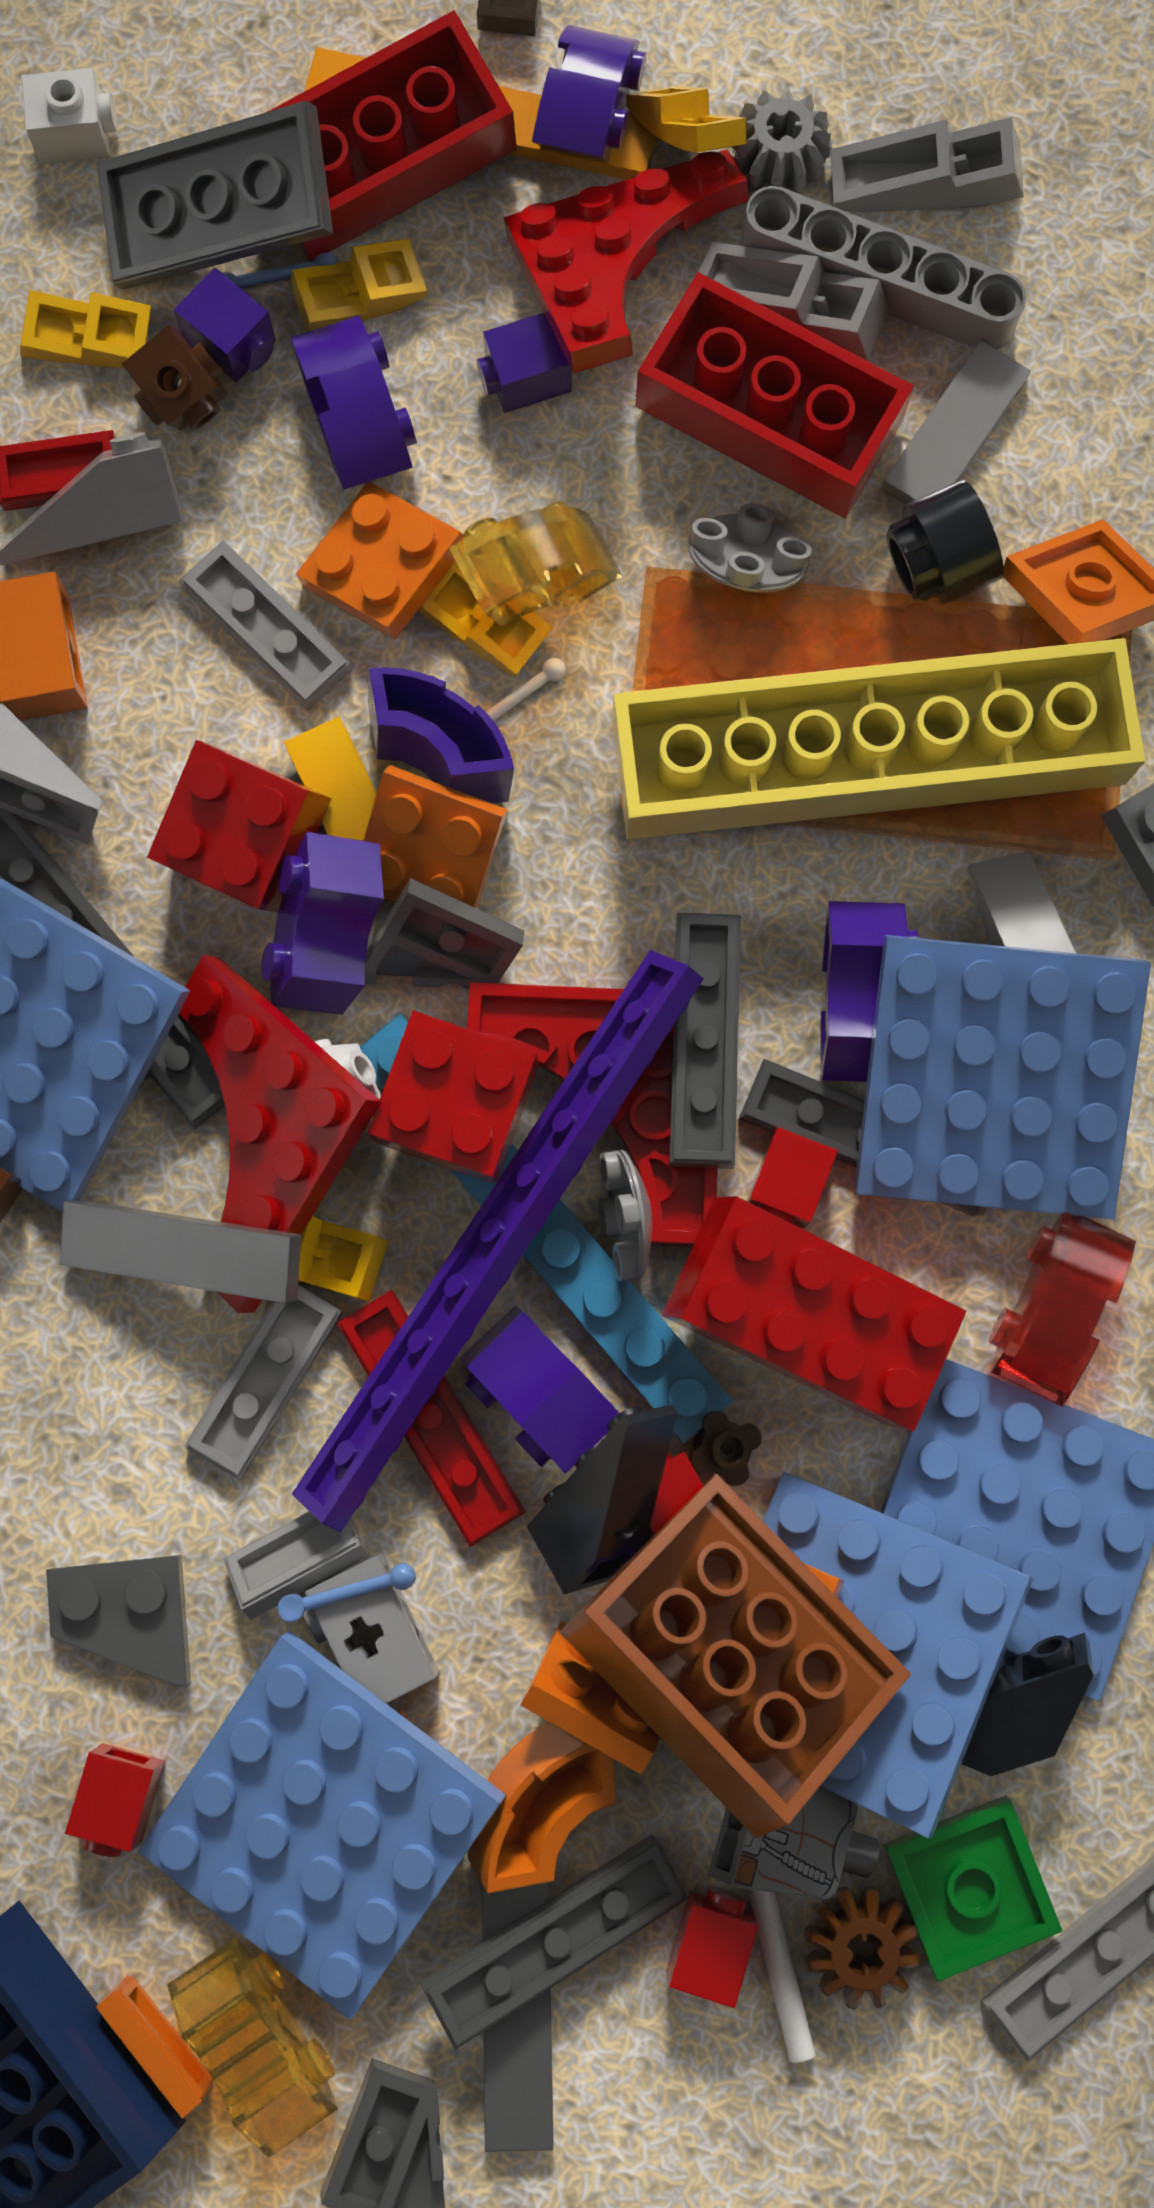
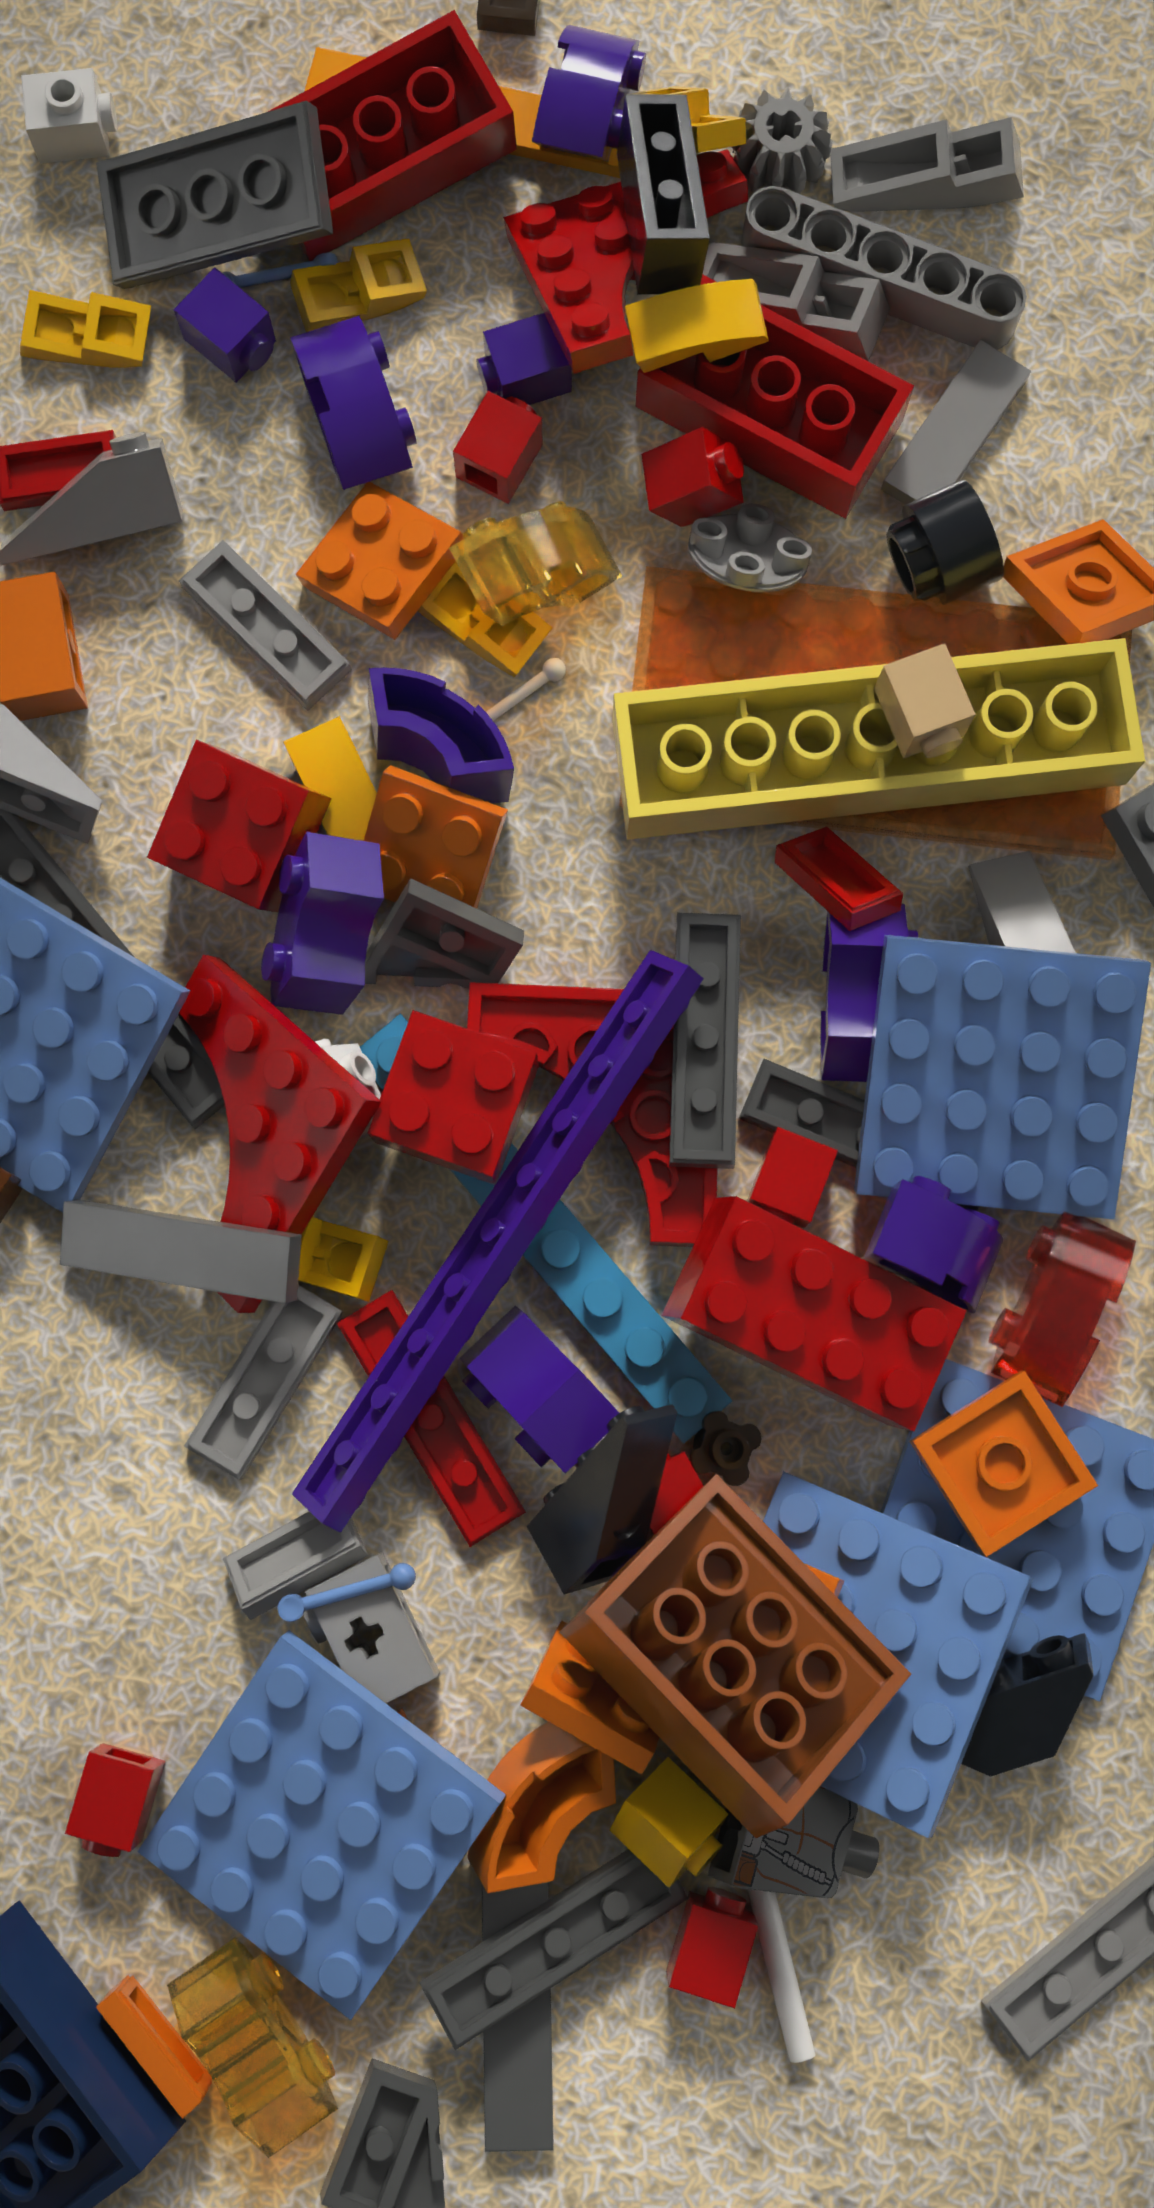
dark grey wing [46,1555,191,1686] -> none
reddish brown brick [122,325,228,431] -> none
light grey dish [598,1150,653,1282] -> none
reddish brown gear [803,1886,920,2009] -> none
green plate [883,1795,1063,1982] -> none
none -> red brick [453,391,543,504]
none -> yellow brick [609,1757,729,1888]
none -> black brick [617,94,710,295]
none -> yellow slope [625,279,769,373]
none -> red brick [641,427,744,527]
none -> red tile [774,826,903,931]
none -> dark purple brick [863,1176,1003,1314]
none -> tan brick [874,643,976,759]
none -> orange plate [909,1371,1098,1557]

